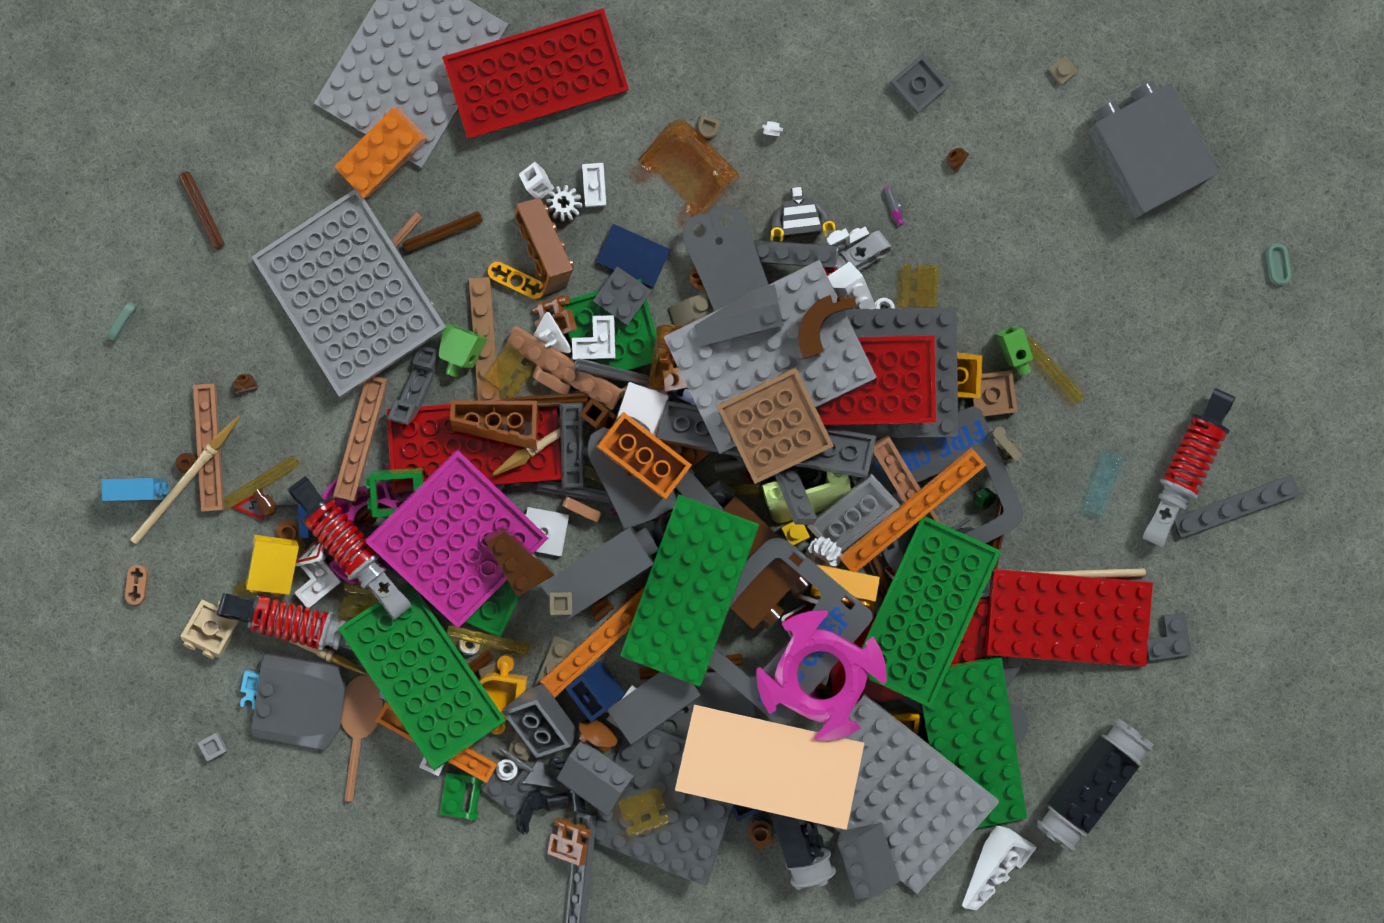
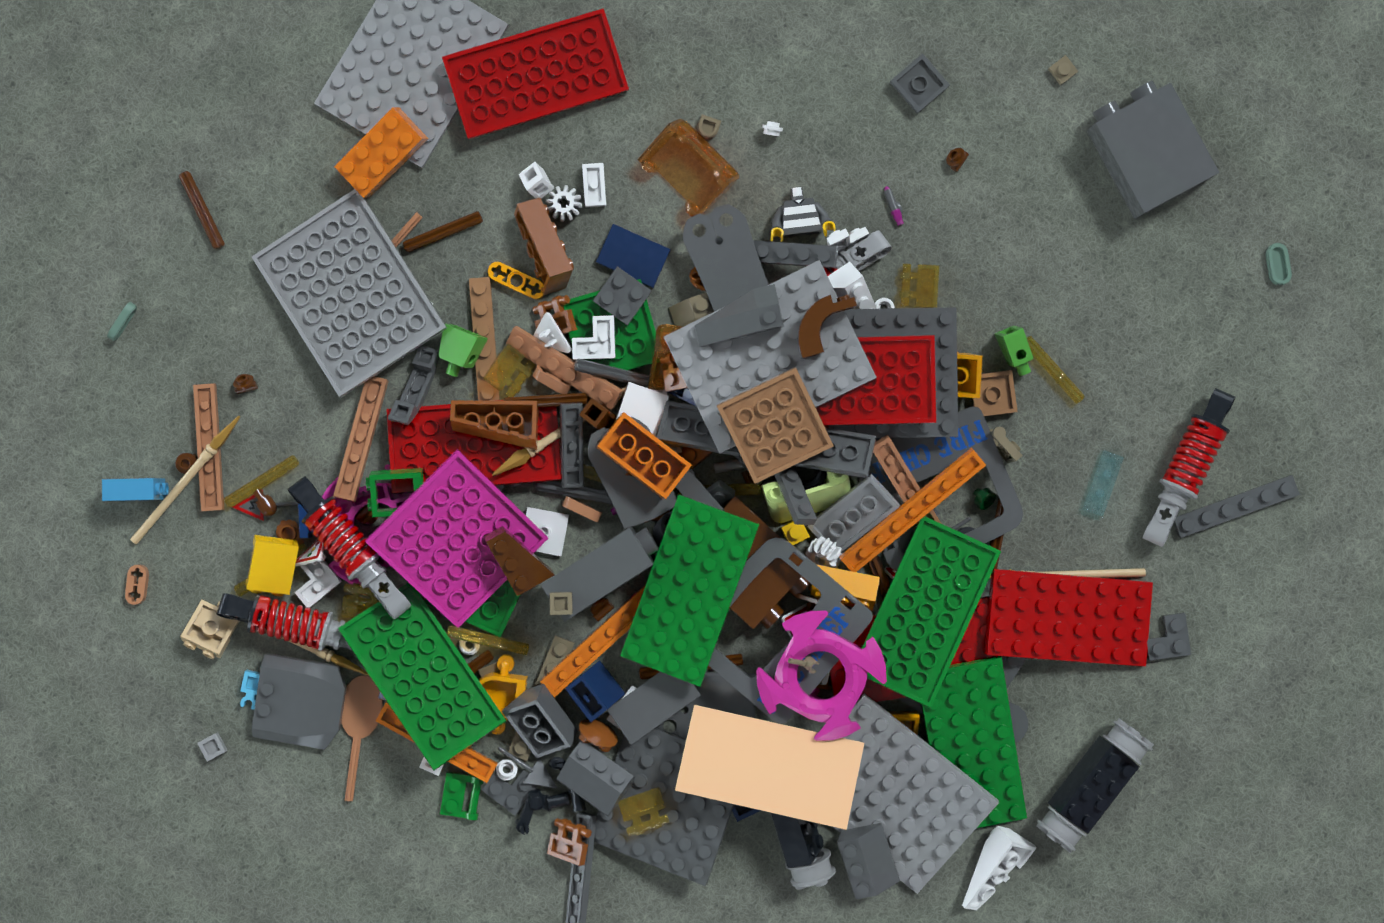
dark orange animal [747,820,774,850] -> none
none -> dark tan hand [788,656,819,674]

